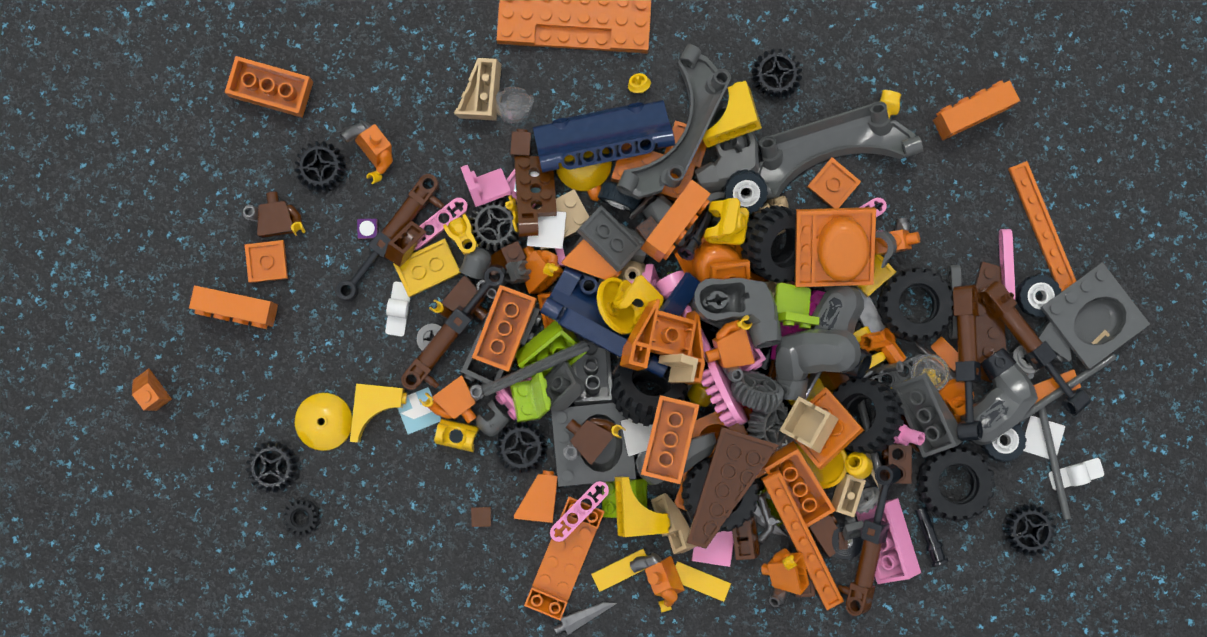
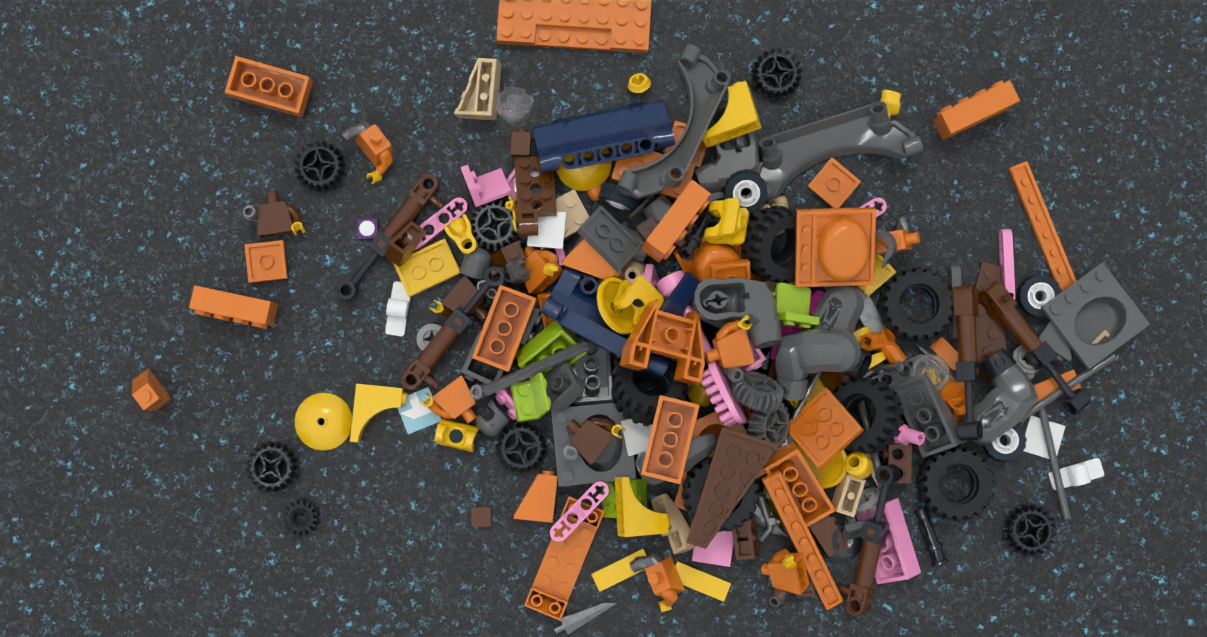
tan panel [658,354,698,383] -> none
tan piece [779,396,839,453] -> none

